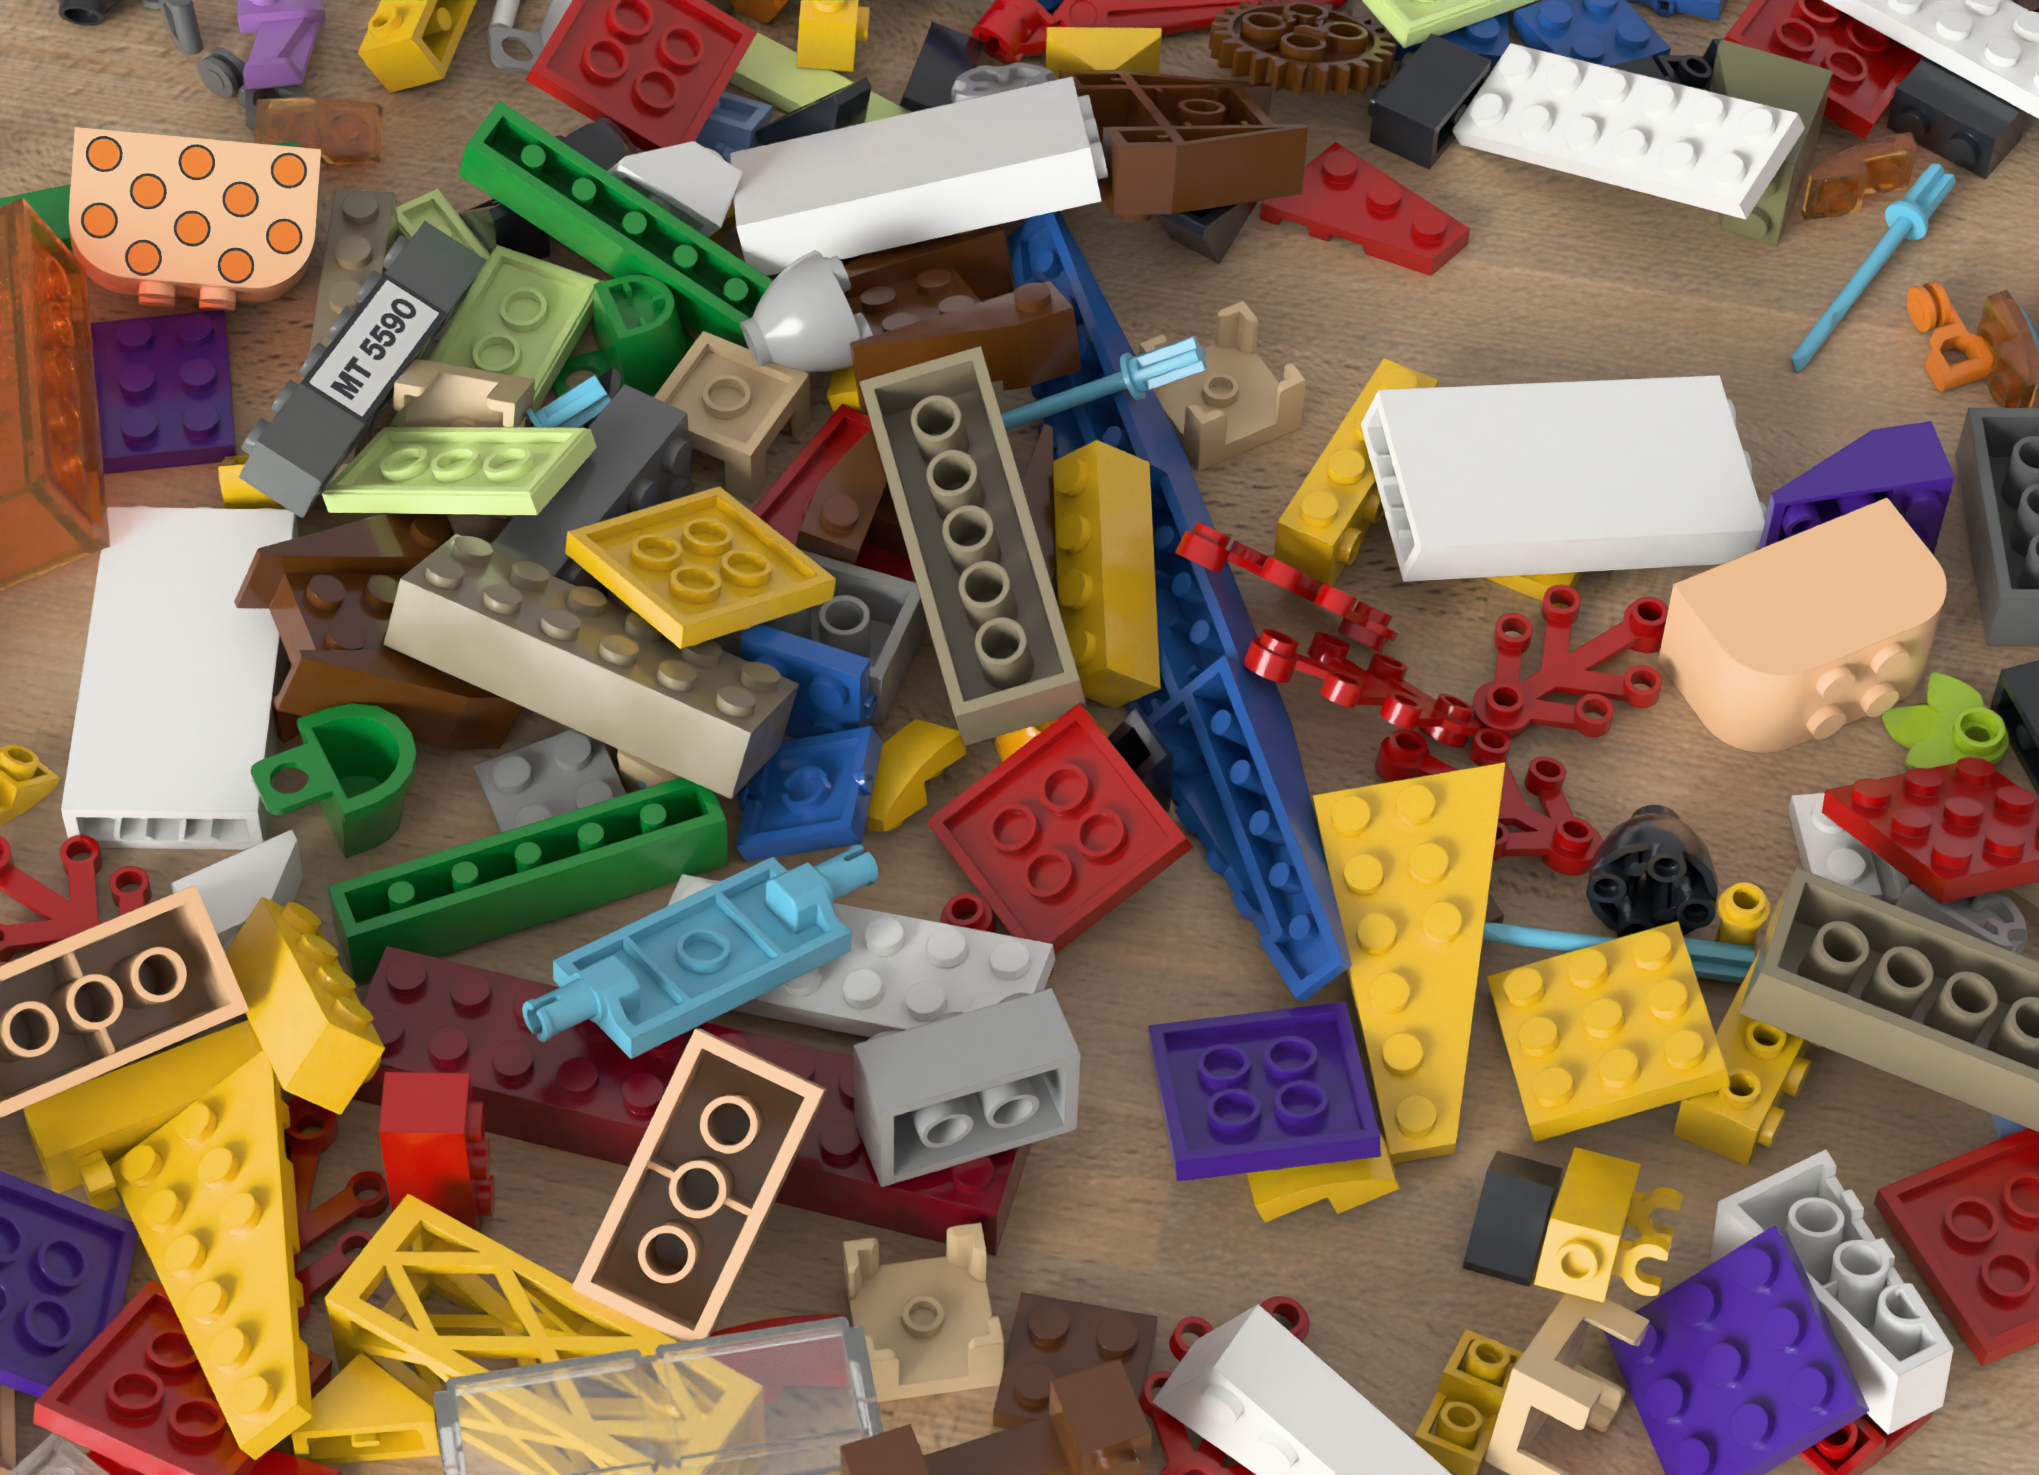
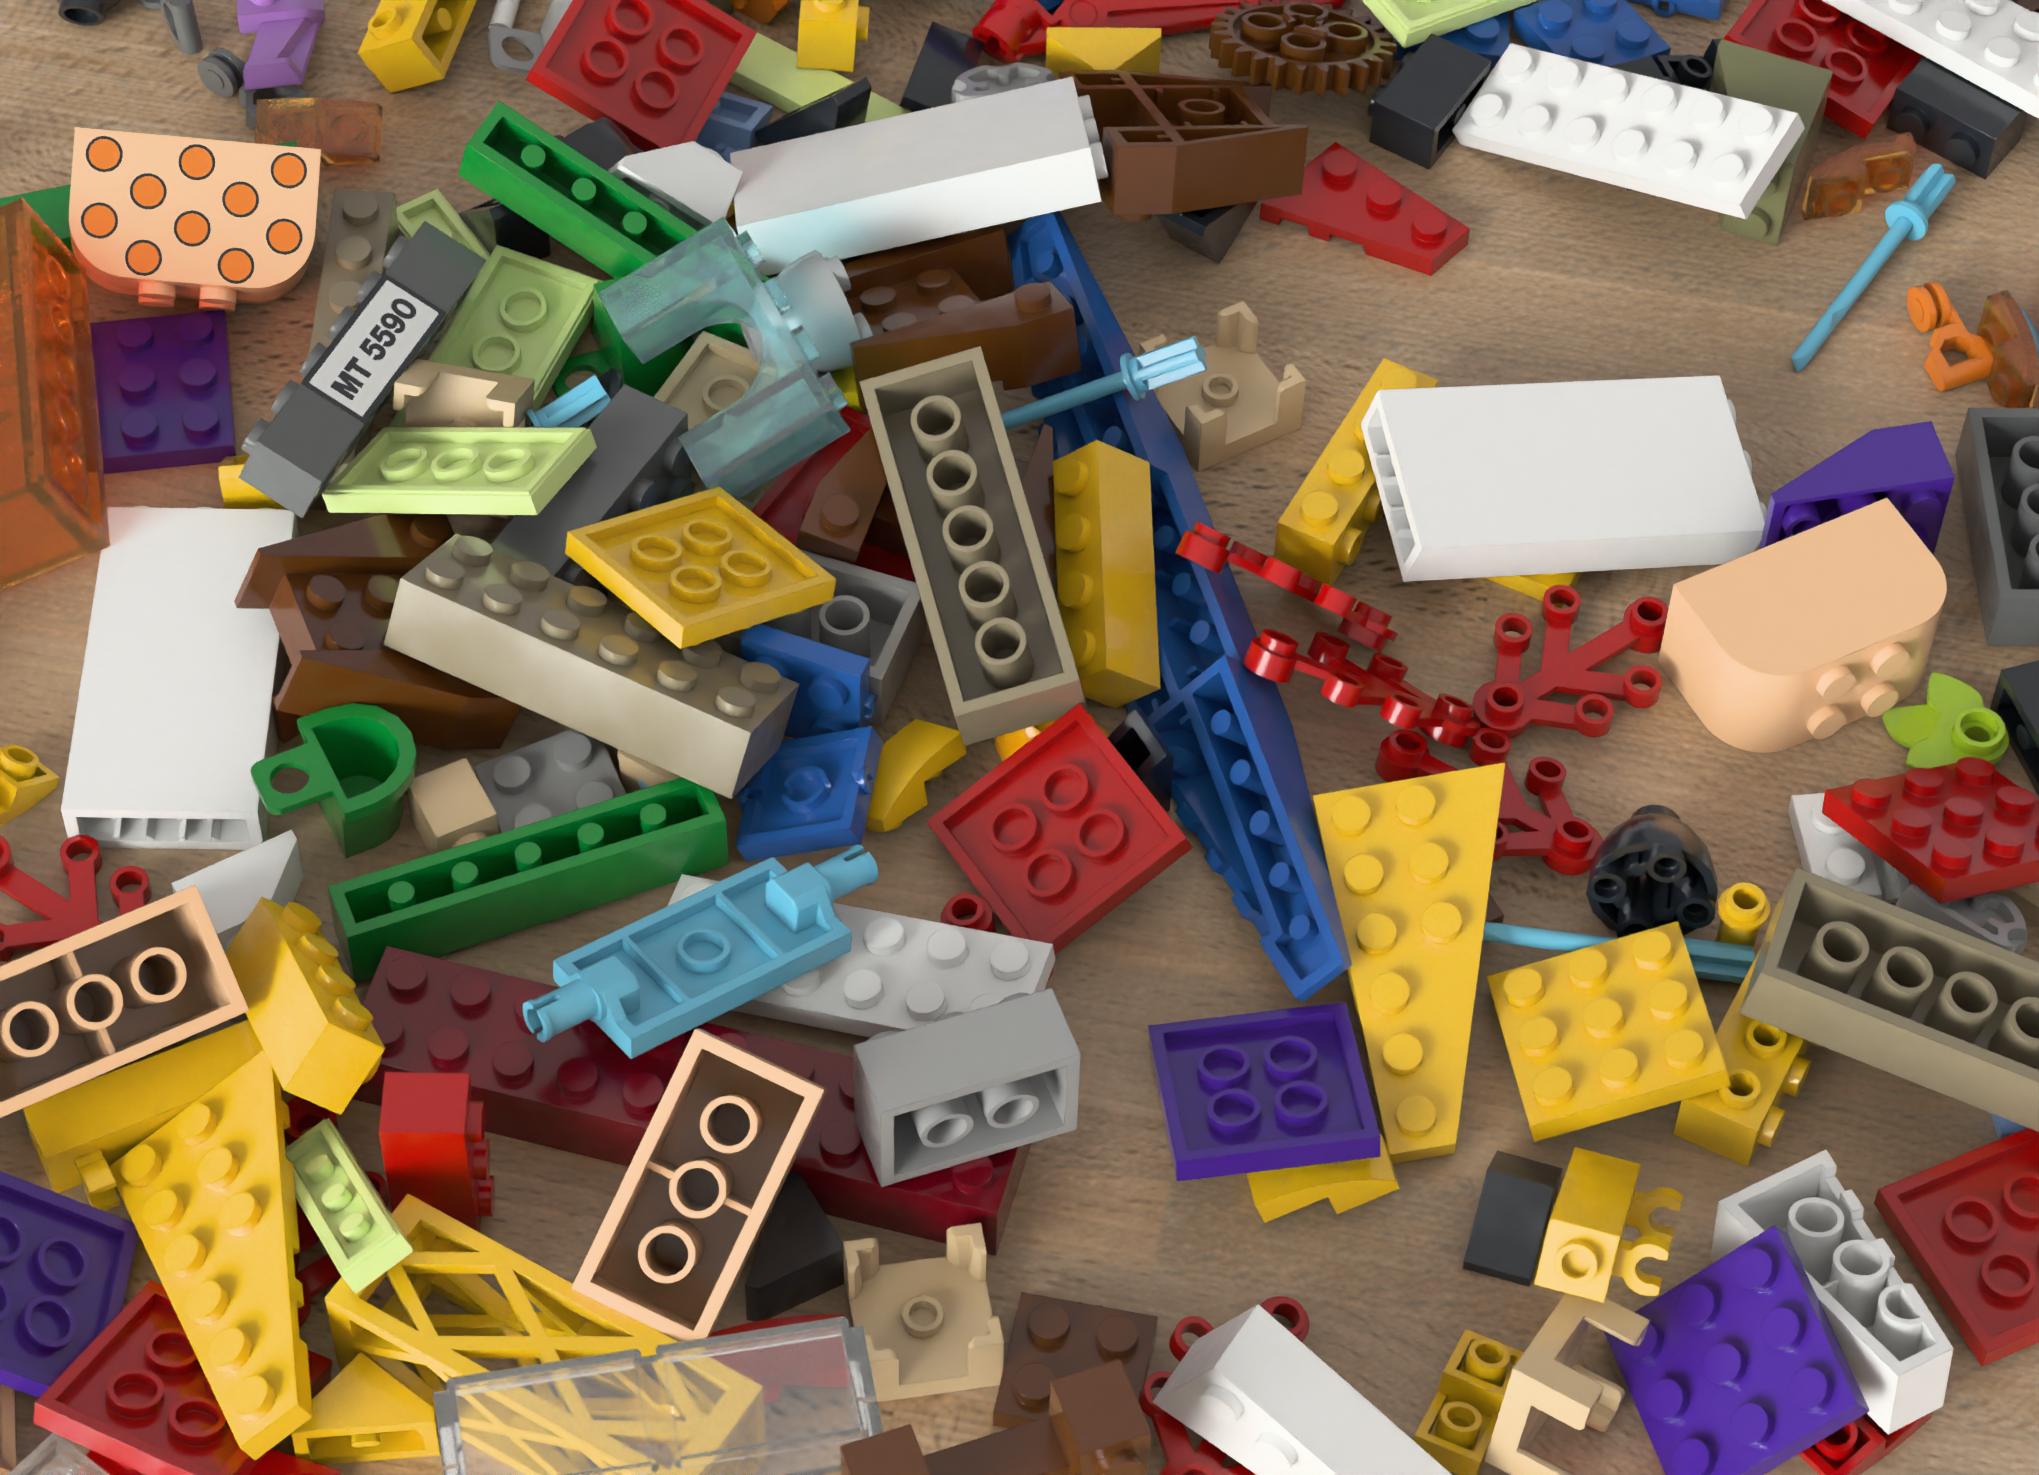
none -> yellowish green tile [285,1118,414,1294]
none -> tan brick [407,758,499,854]
none -> clear light blue arch [598,217,851,500]
none -> black slope [745,1171,844,1322]

